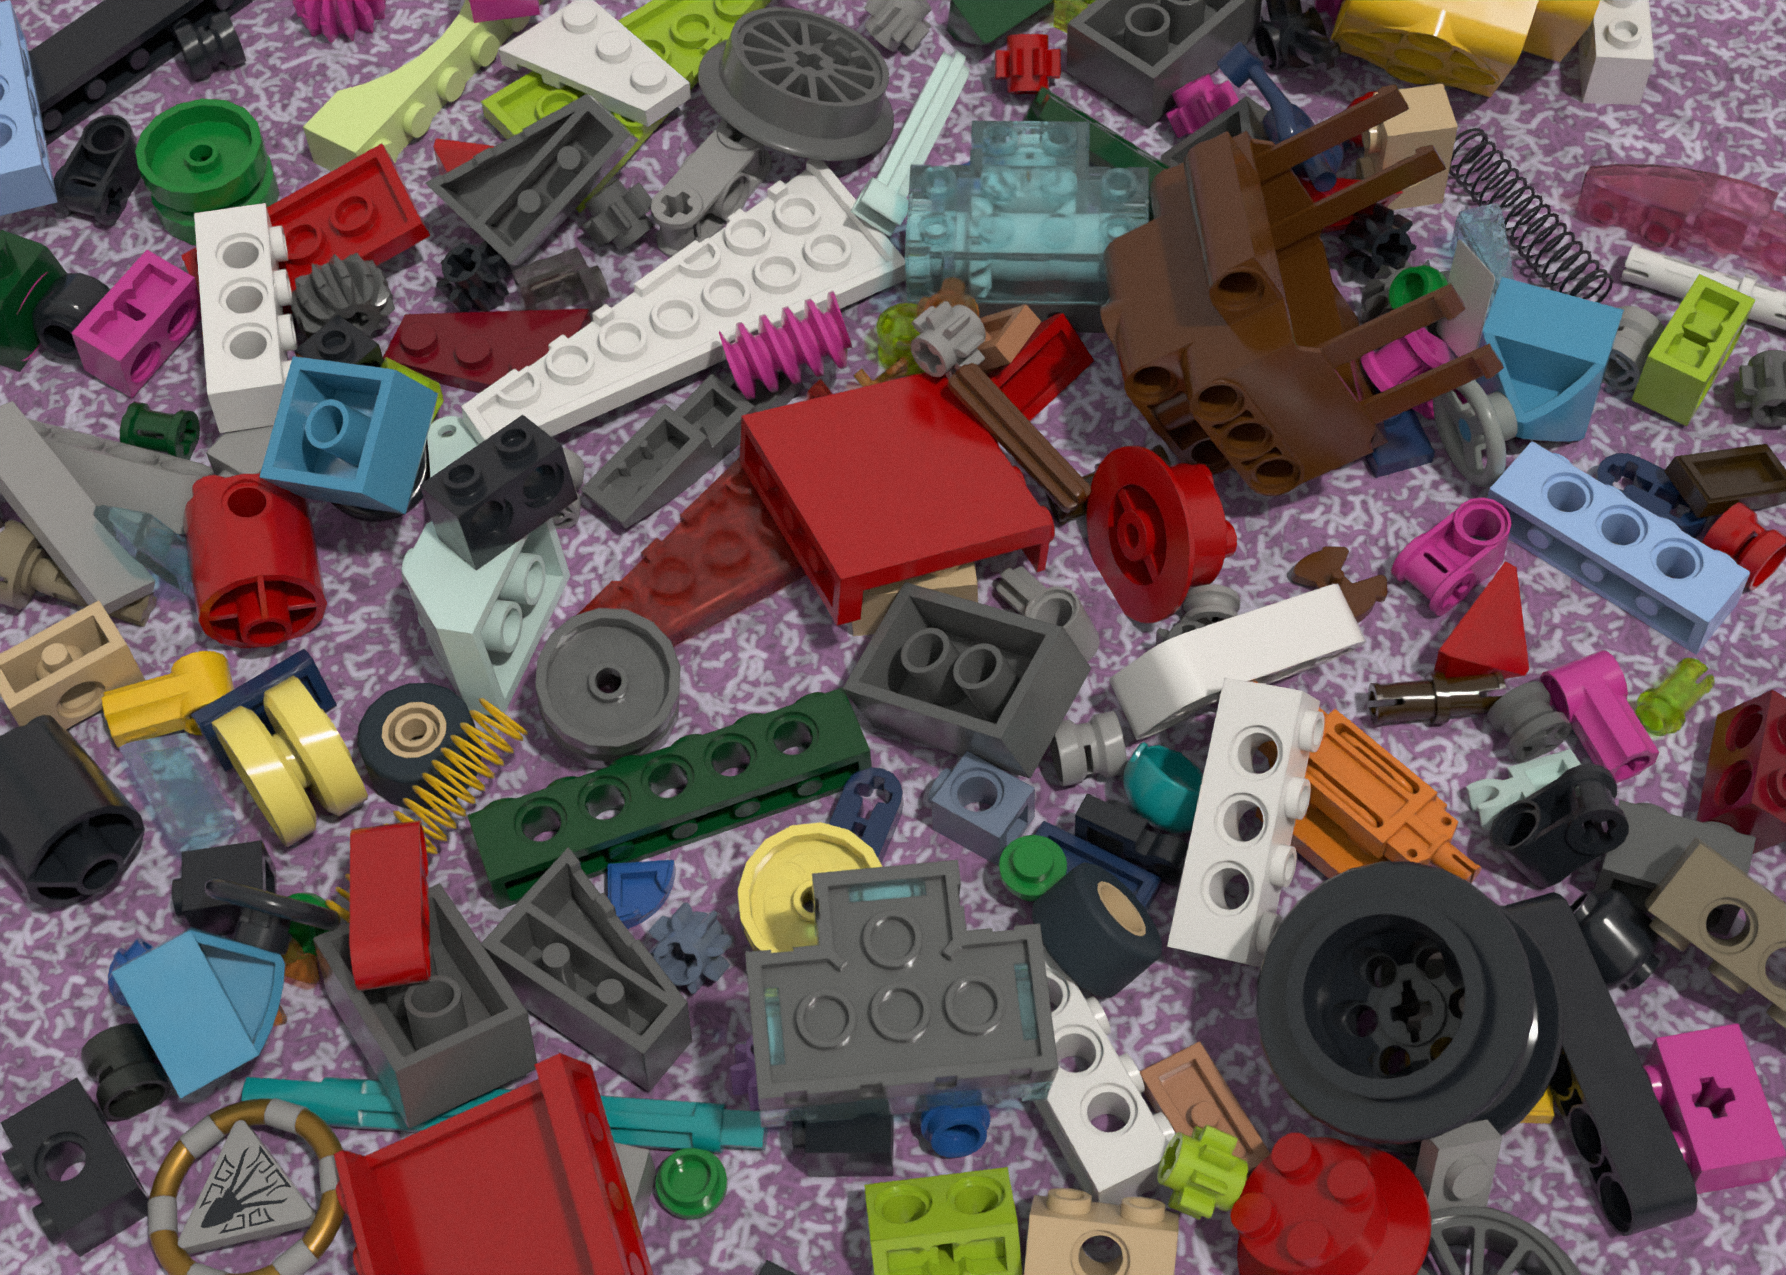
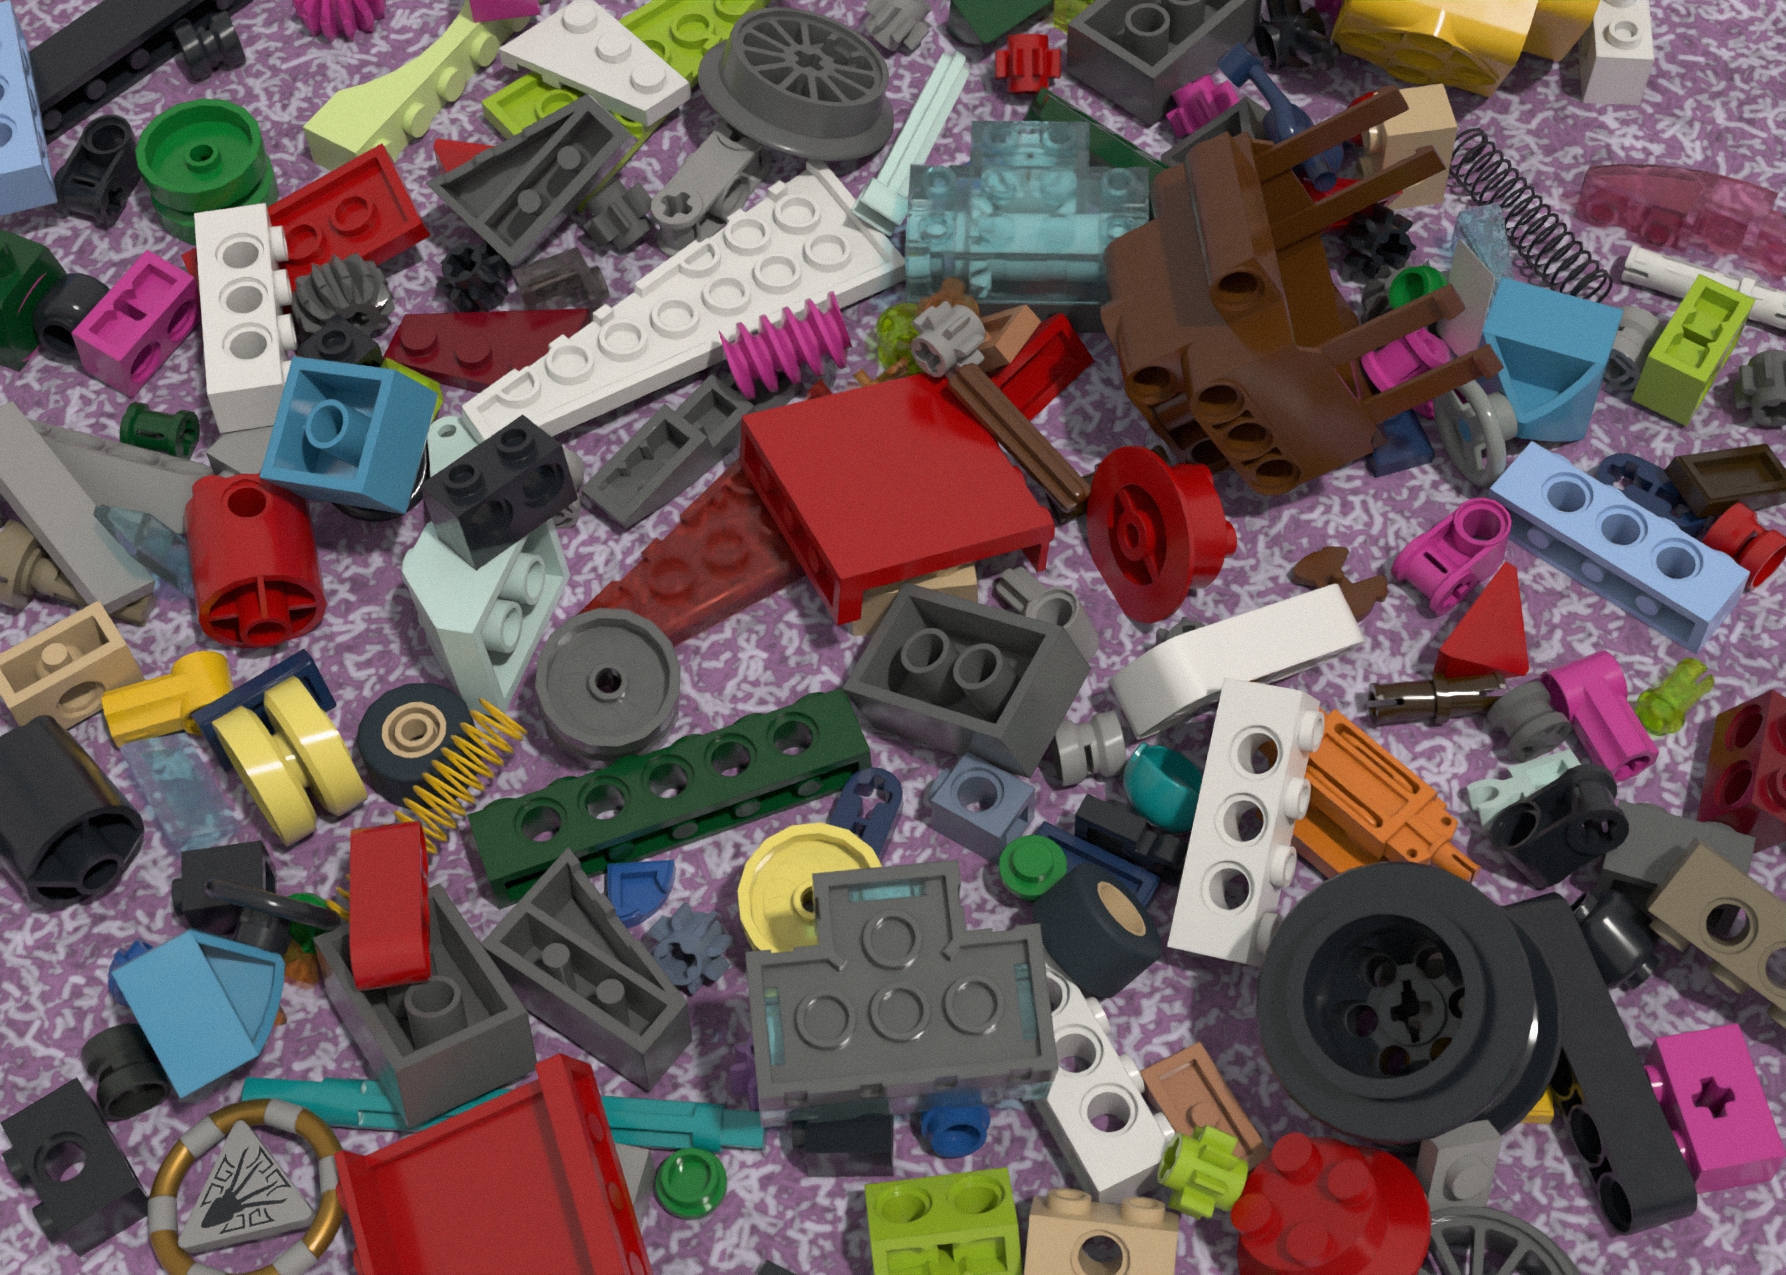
light grey bush [1183,584,1240,625] -> none

